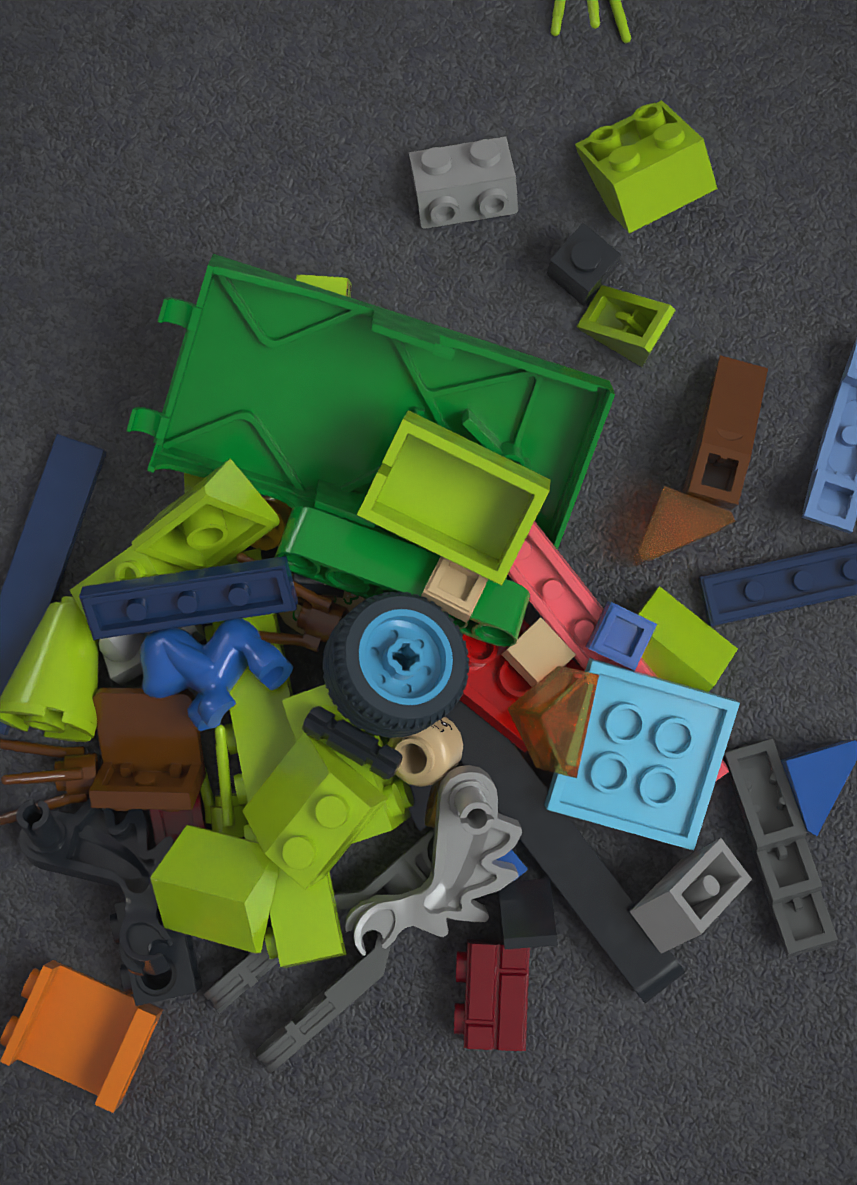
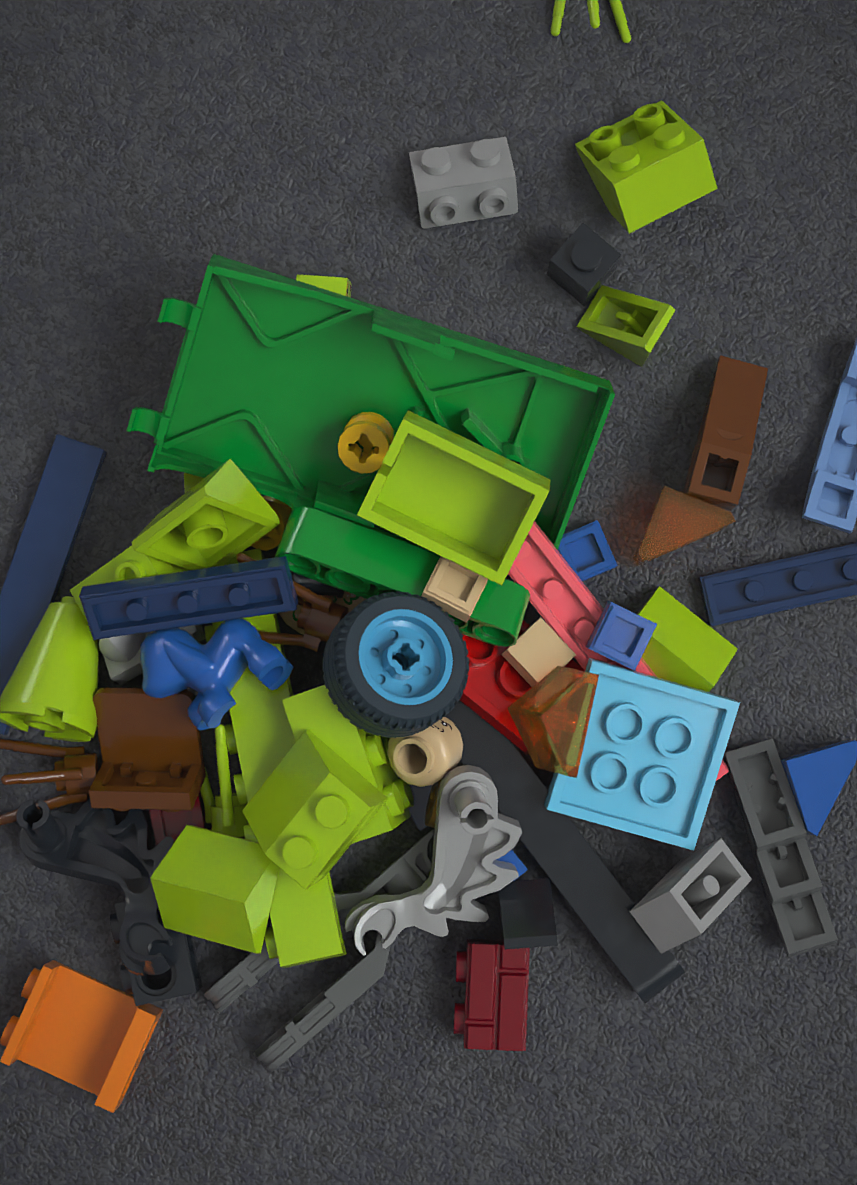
black axle [302,706,403,779] -> none
none -> yellow wheel [338,412,394,474]
none -> blue tile [558,520,618,582]

